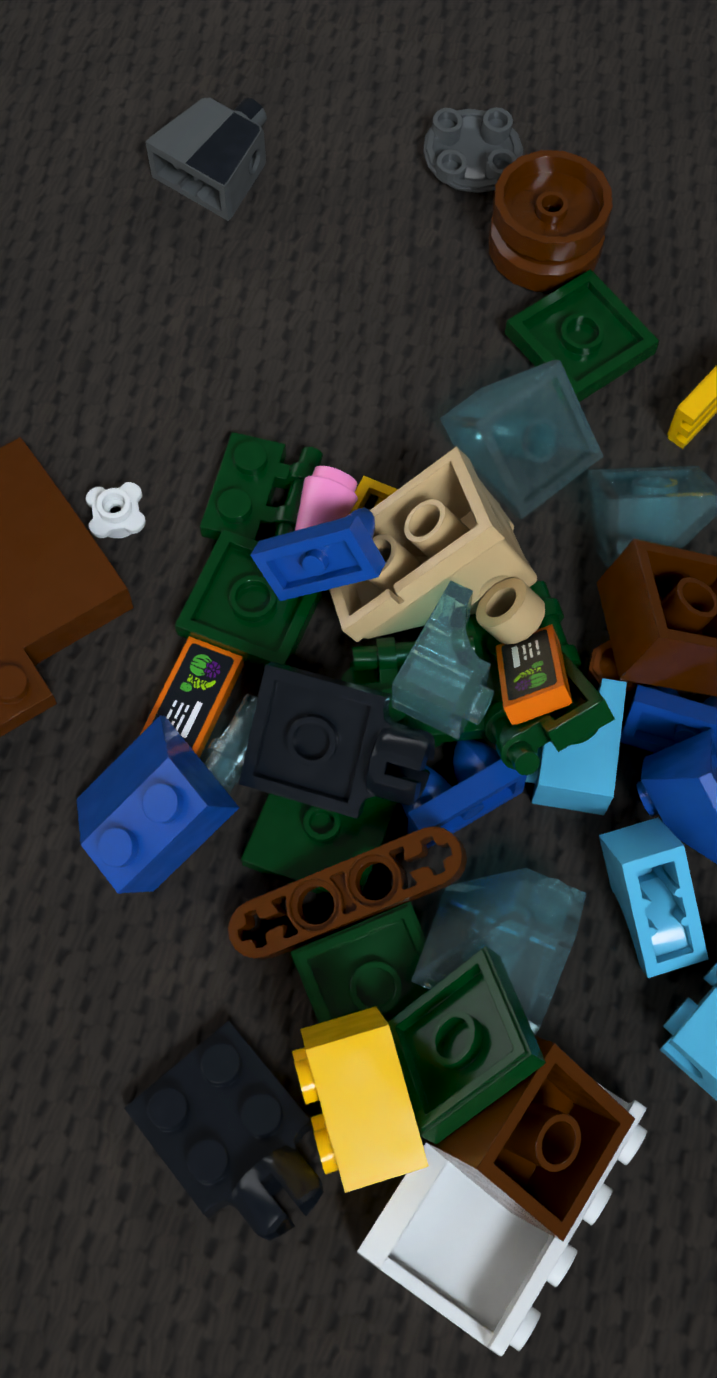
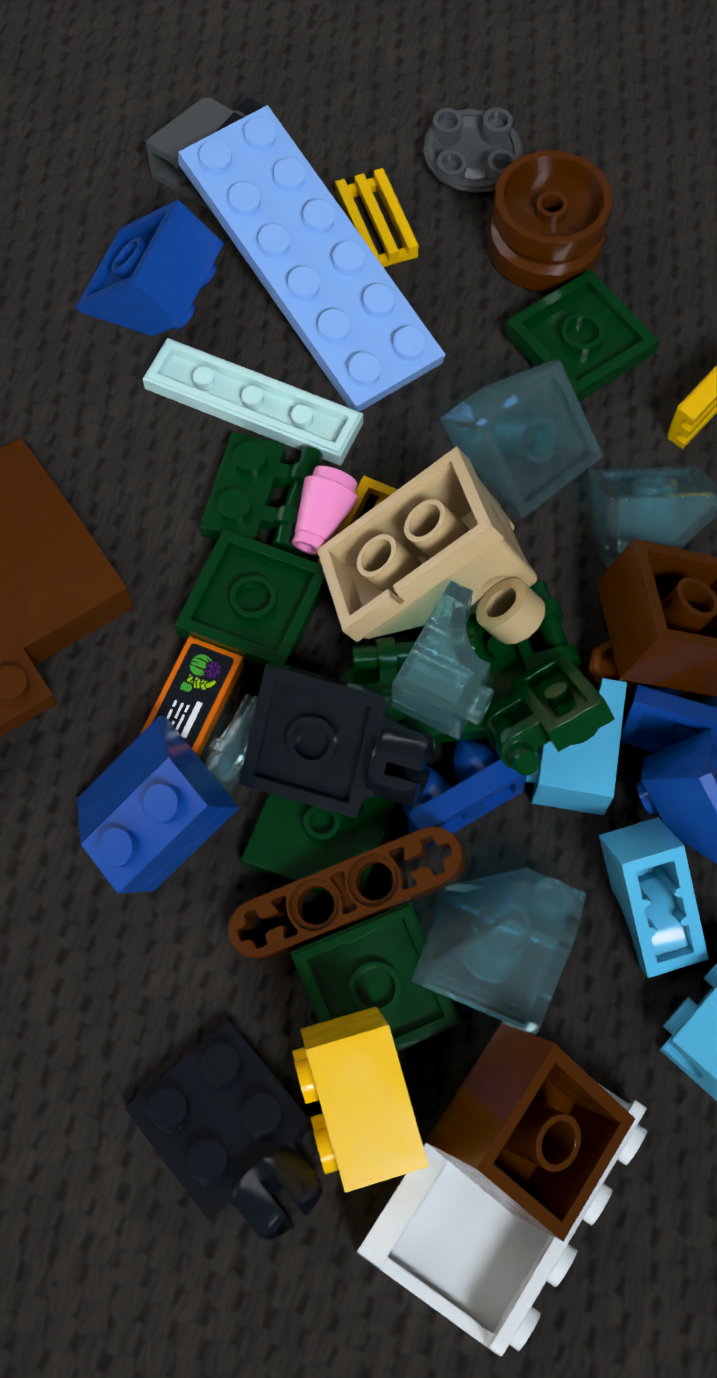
white plate [86,482,146,538] -> none
blue tile [250,507,386,601] -> none
dark green plate [388,946,546,1145] -> none
tile [496,624,572,725] -> none
none -> blue slope [75,199,224,336]
none -> light aqua tile [143,338,363,466]
none -> light blue plate [178,105,446,412]
none -> yellow tile [335,168,419,267]

